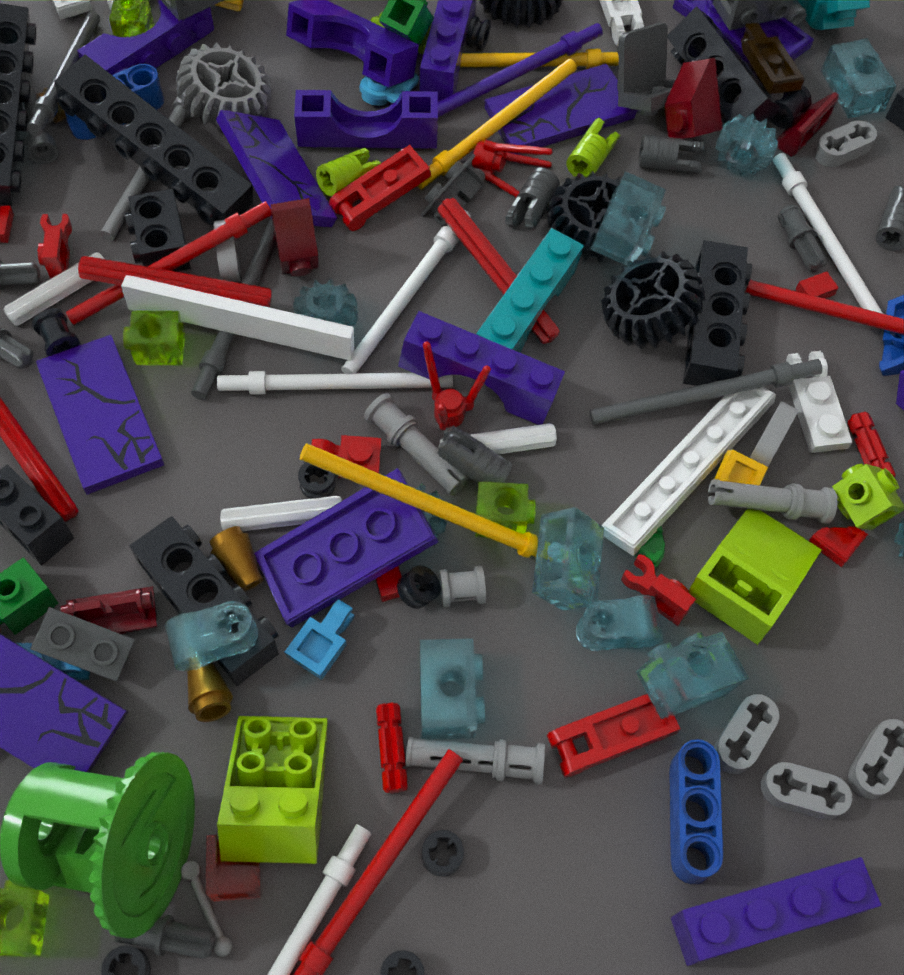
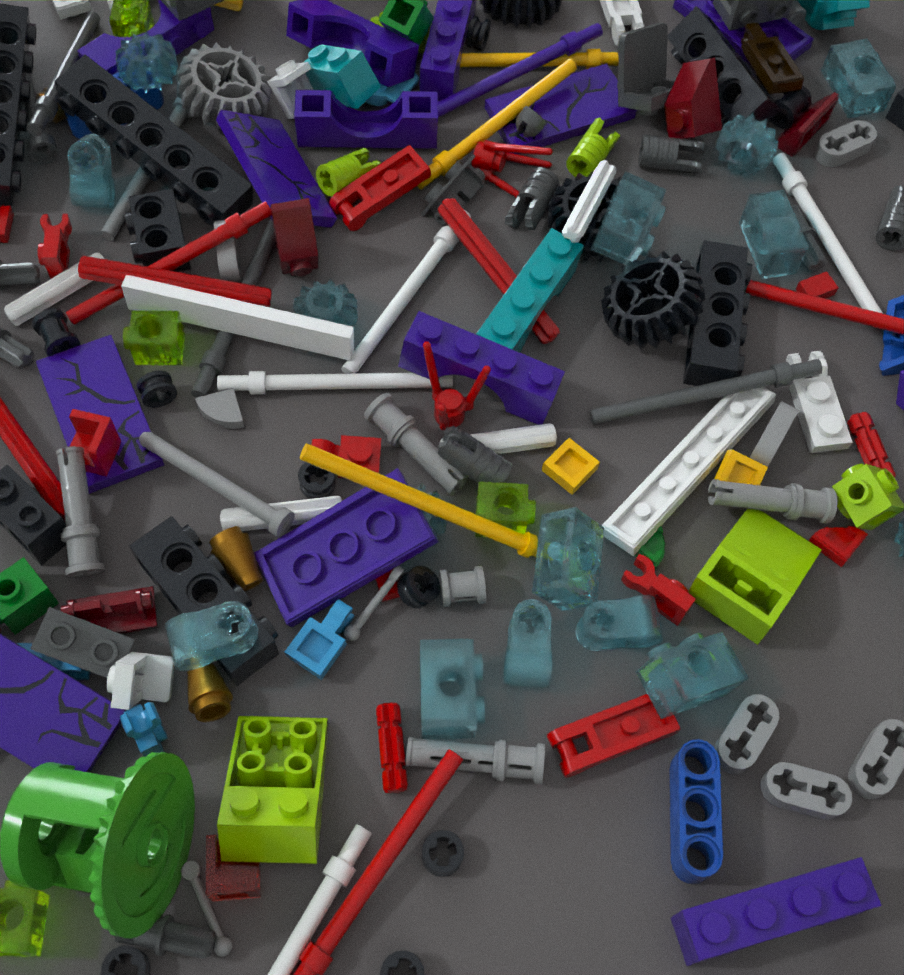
none -> light grey pin [56,446,106,578]
none -> clear light blue piece [67,133,115,208]
none -> red panel [69,409,121,477]
none -> white bracket [107,652,175,710]
none -> clear light blue gear [115,31,178,94]
none -> dark azure plate [120,702,168,757]
none -> black bush [136,370,177,408]
none -> light grey bar [139,432,295,538]
none -> light grey tile [195,388,245,429]
none -> white bracket [267,60,313,119]
none -> teal brick [304,44,381,109]
none -> light grey hinge [344,566,405,641]
none -> clear light blue piece [504,599,552,688]
none -> dark grey hinge [515,106,547,138]
none -> yellow plate [541,438,600,495]
none -> white axle [562,160,616,243]
none -> clear light blue brick [739,190,809,279]

